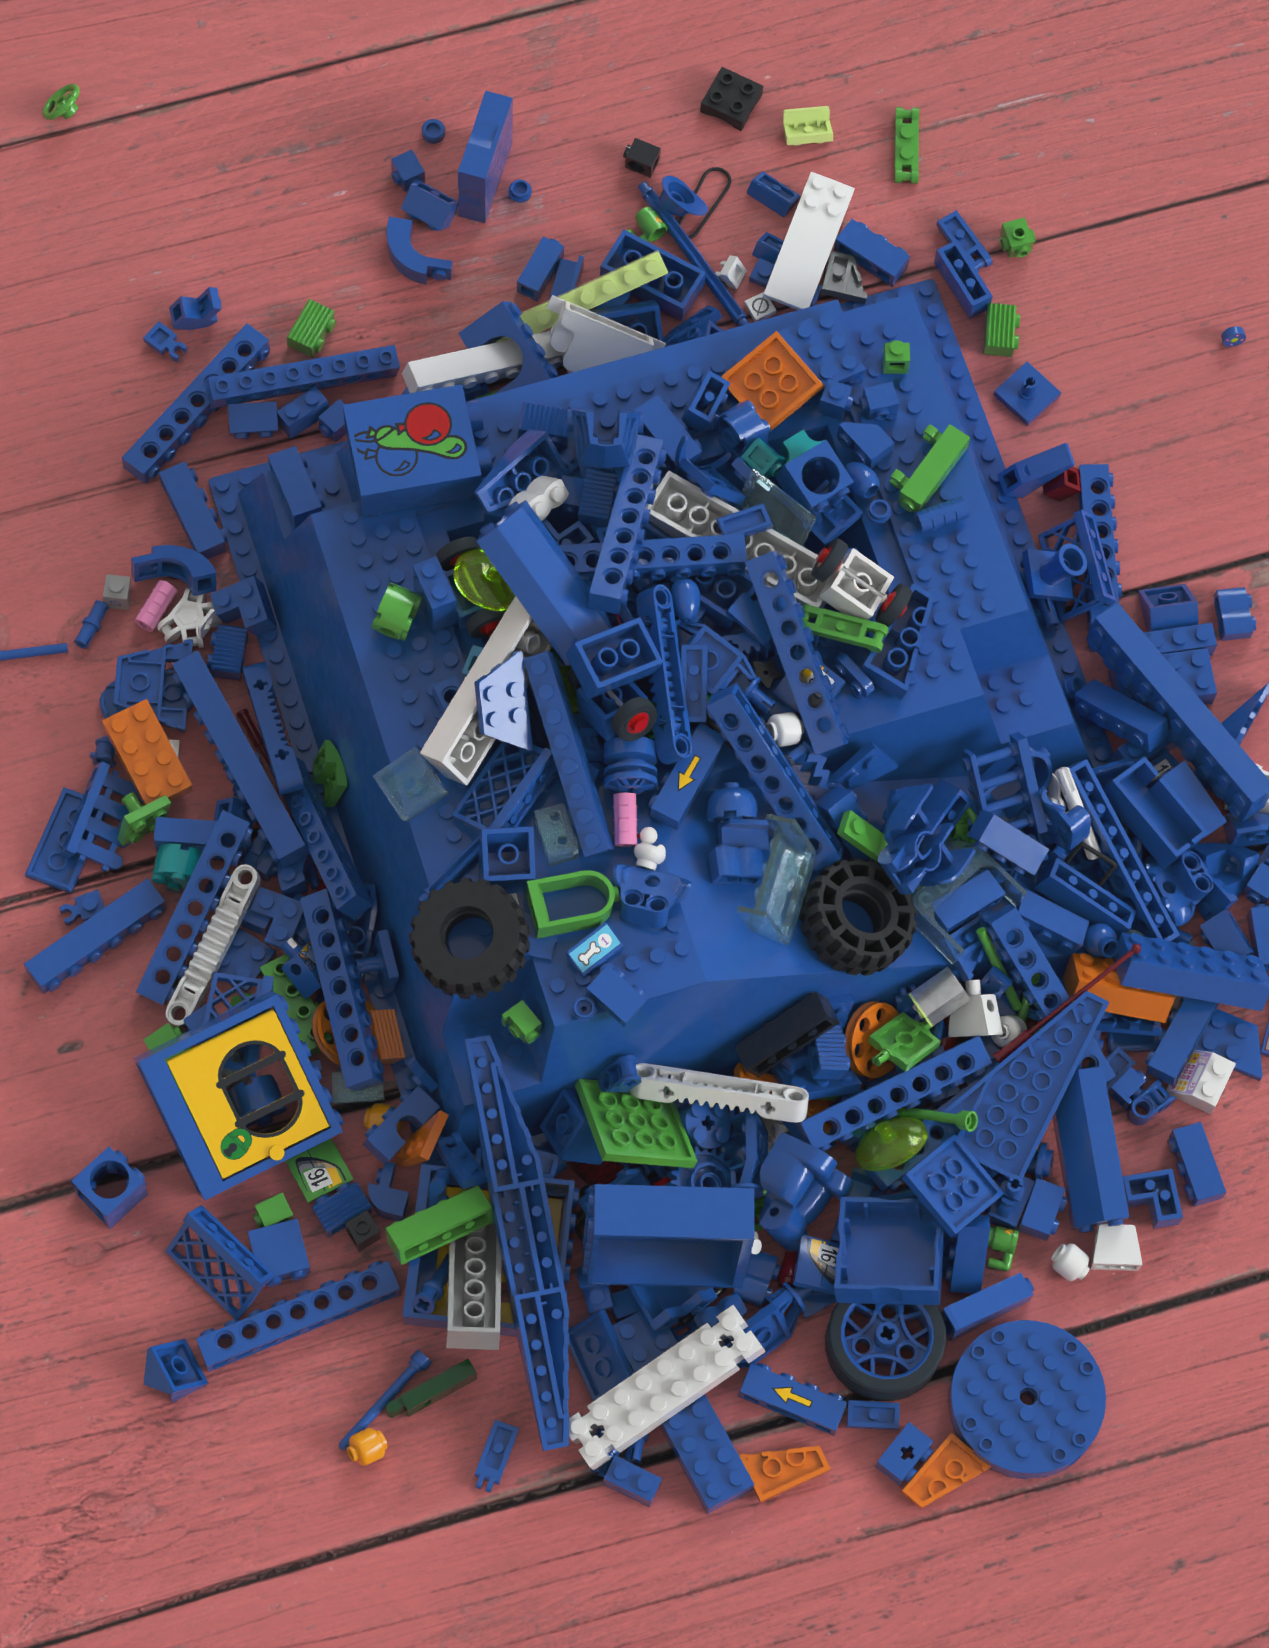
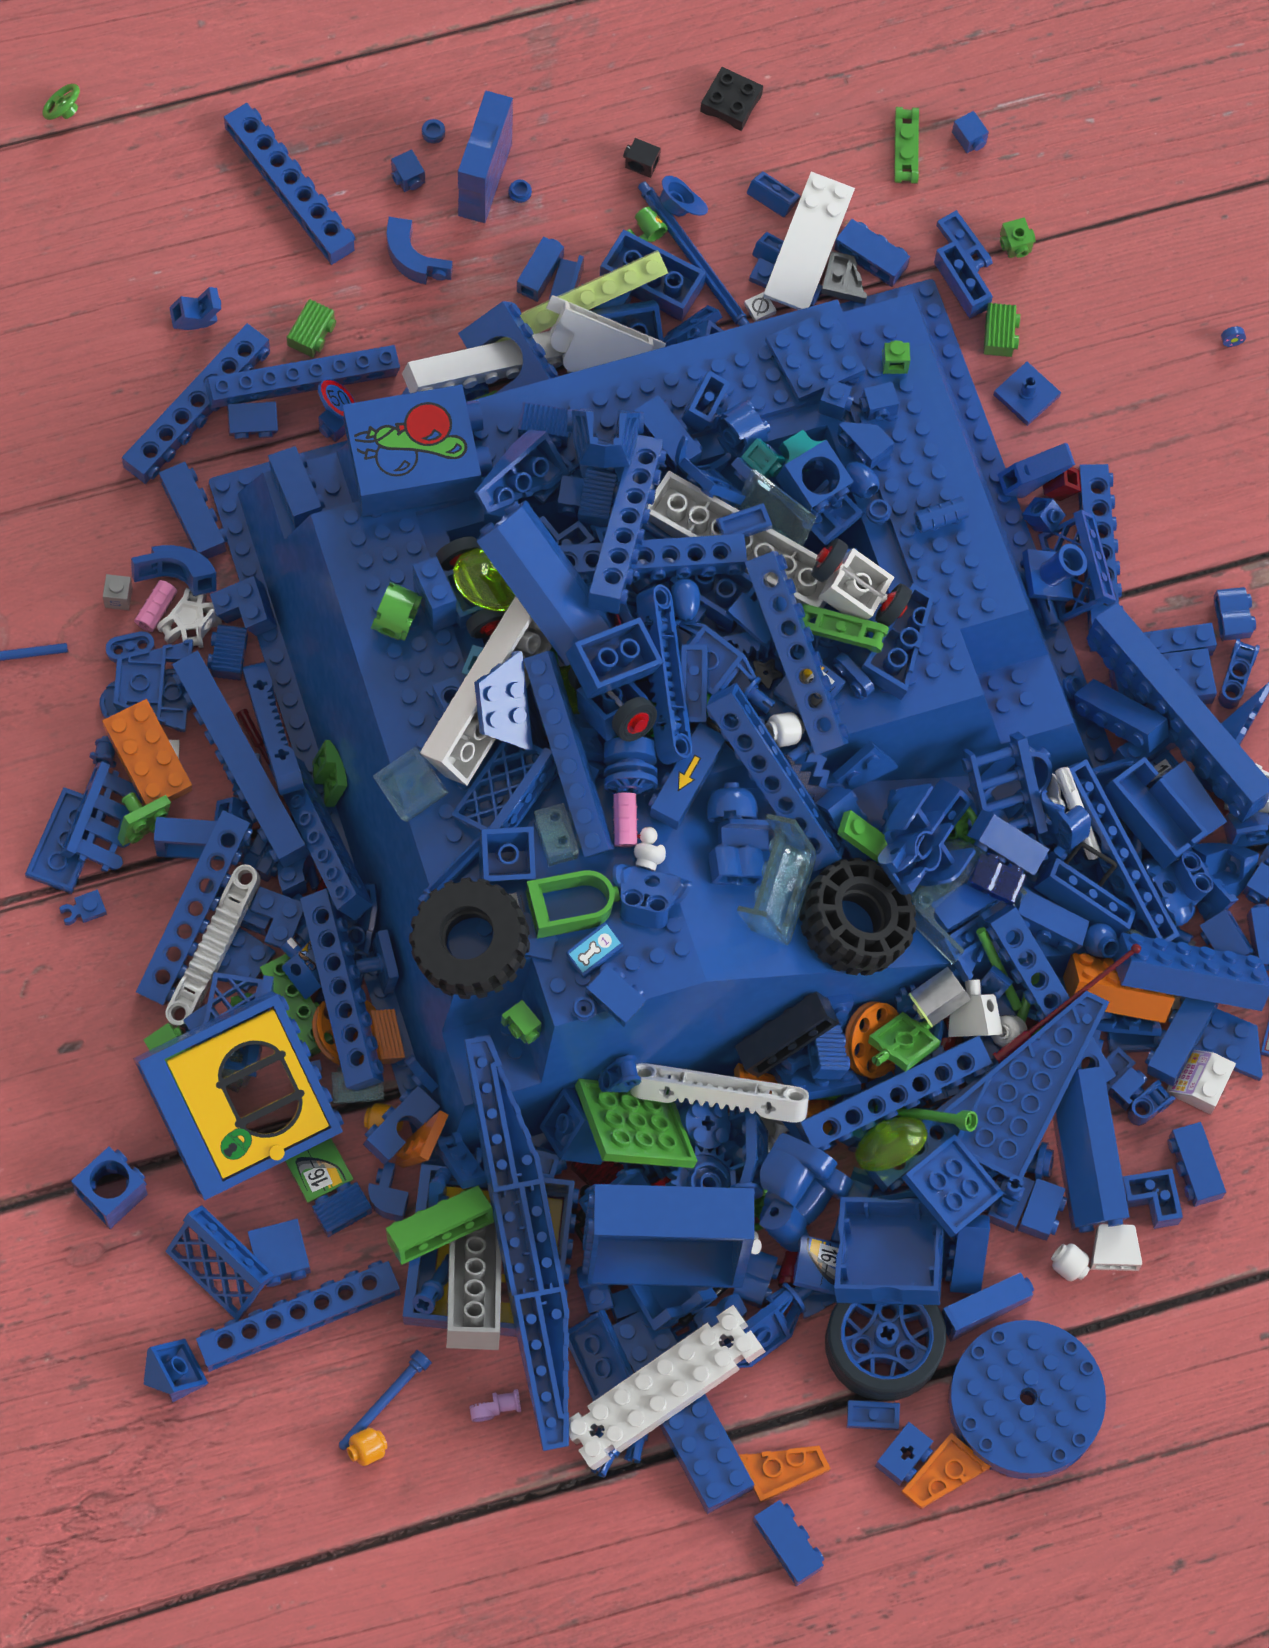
blue brick [24,878,167,994] -> none
blue pin [74,600,109,649] -> none
blue plate [143,321,187,362] -> none
teal brick [151,843,202,893] -> none
blue brick [228,1075,287,1128] -> none
bright green brick [253,1192,294,1228] -> none
blue brick [277,386,329,439] -> none
black brick [345,1210,381,1251] -> none
dark green hinge [386,1359,477,1418] -> none
blue brick [401,180,458,231] -> none
blue hinge [474,1420,519,1493] -> none
white brick [509,476,569,521] -> none
blue brick [603,1455,662,1508] -> none
black piece [678,167,732,239] -> none
white tile [715,255,747,289] -> none
orange plate [721,331,824,434] -> none
blue brick [738,1363,847,1436] -> none
yellowish green bracket [783,106,833,145] -> none
bright green brick [889,424,970,512] -> none
bright green piece [987,1226,1019,1272] -> none
blue slope [1138,584,1199,632] -> none
none -> blue plate [106,631,155,663]
none -> blue brick [224,103,356,265]
none -> piece [318,379,356,420]
none -> lavender connector [469,1389,521,1422]
none -> blue brick [753,1500,824,1586]
none -> blue brick [952,111,989,153]
none -> clear blue brick [966,853,1027,906]
none -> blue brick [1021,497,1066,533]
none -> blue piece [1218,638,1260,709]

